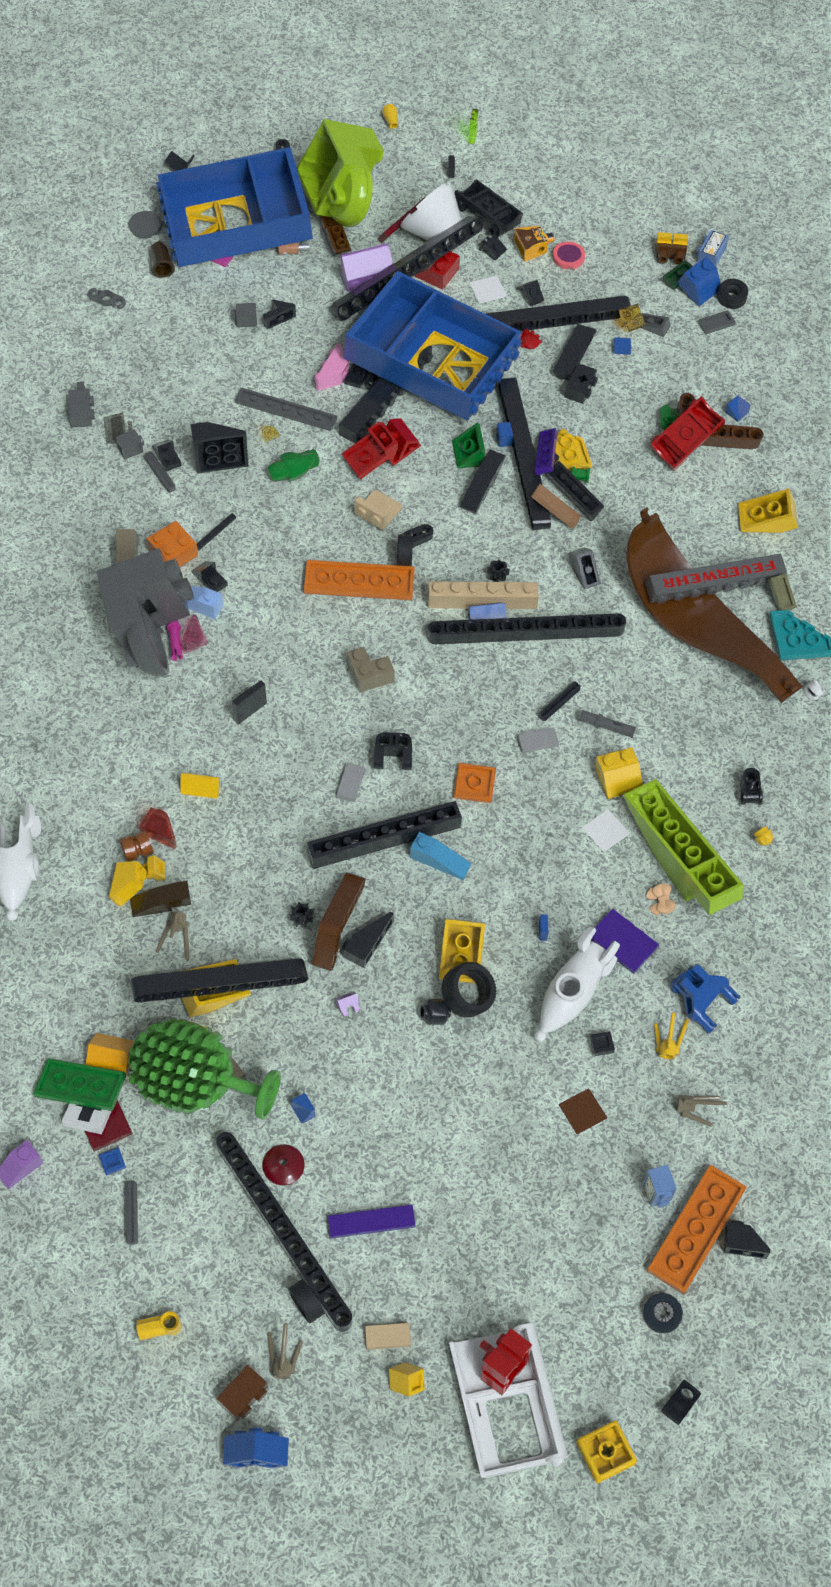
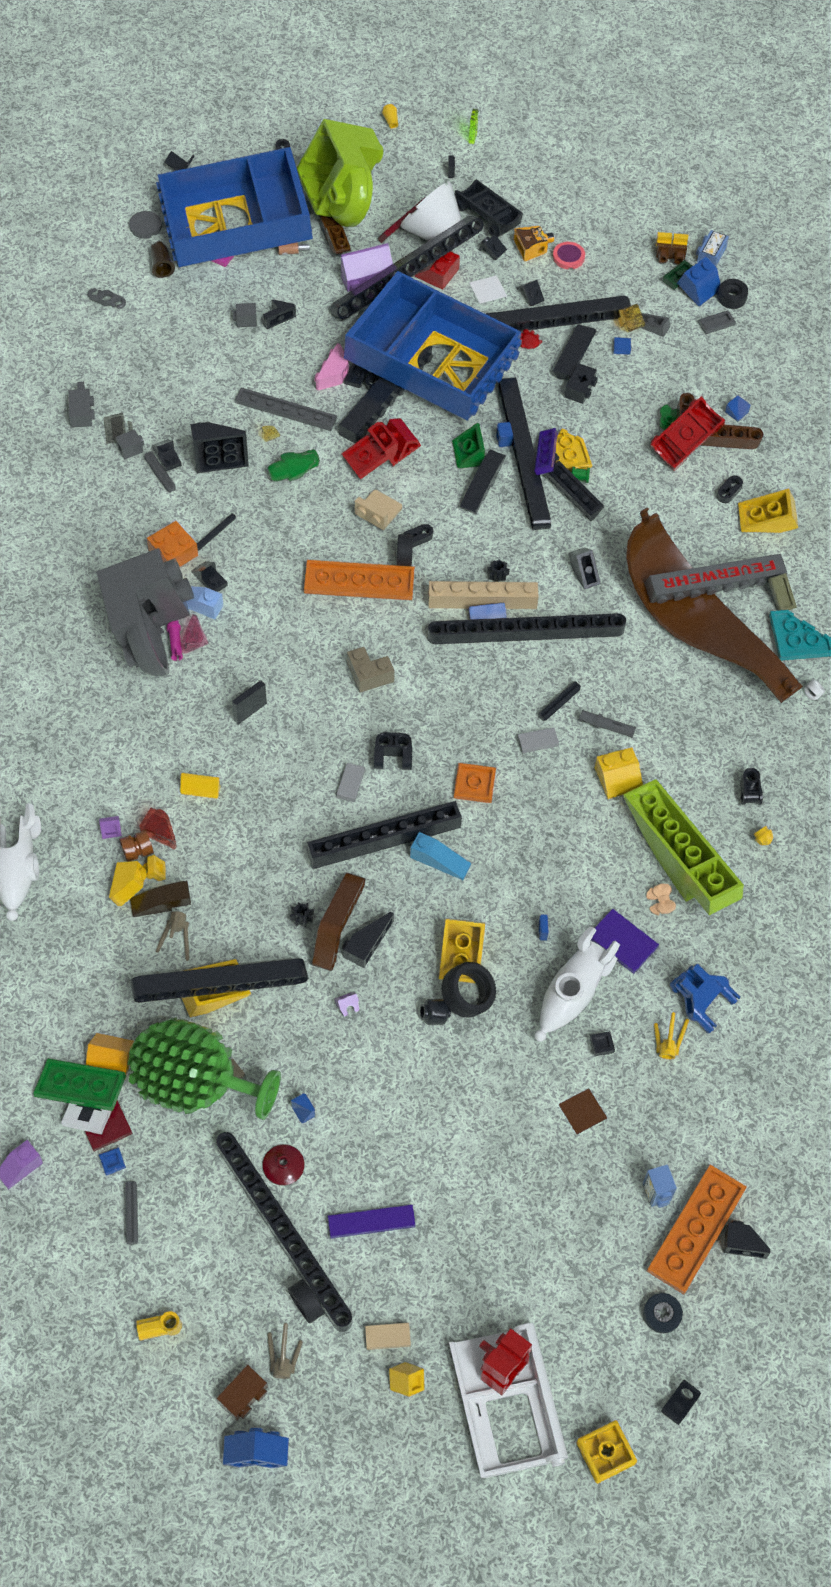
dark tan slope [116,529,139,564] -> none
medium nougat tile [531,484,581,529] -> none
white sticker [582,810,630,852] -> none
dark tan plant [677,1095,727,1127] -> none
none -> medium lavender tile [99,816,122,839]
none -> black beam [717,475,743,504]

